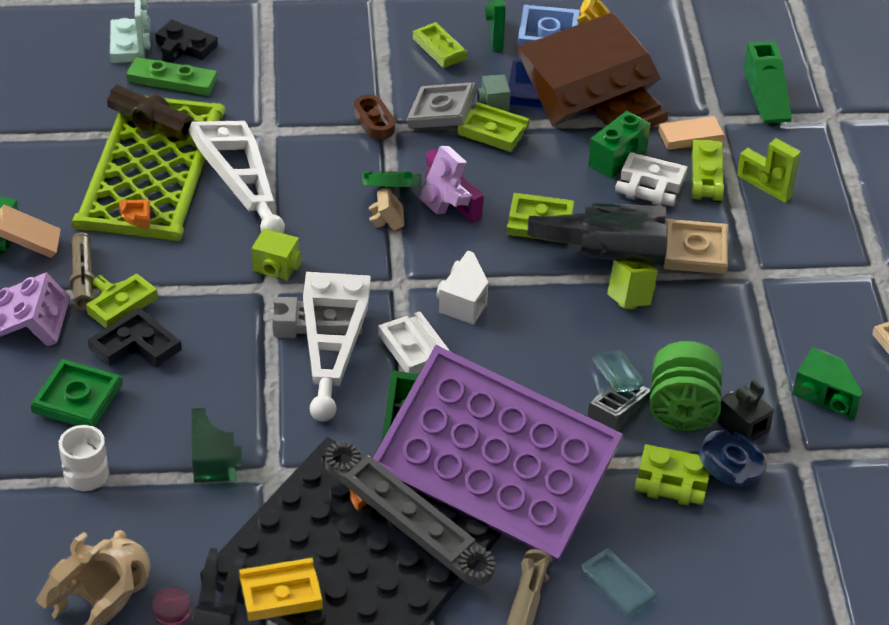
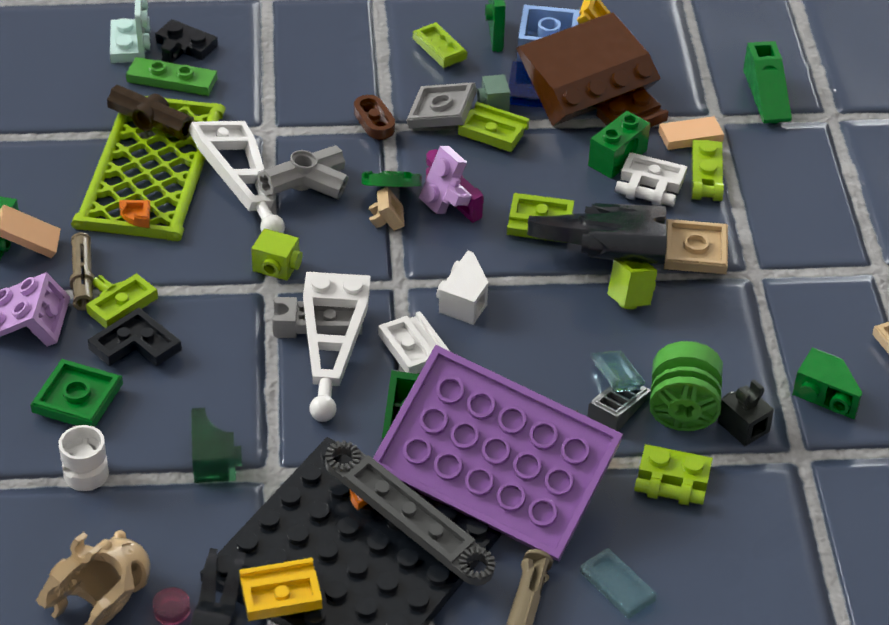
dark blue tile [699,429,766,489] -> none
lime plate [737,138,801,203] -> none
none -> light grey piece [257,145,349,200]

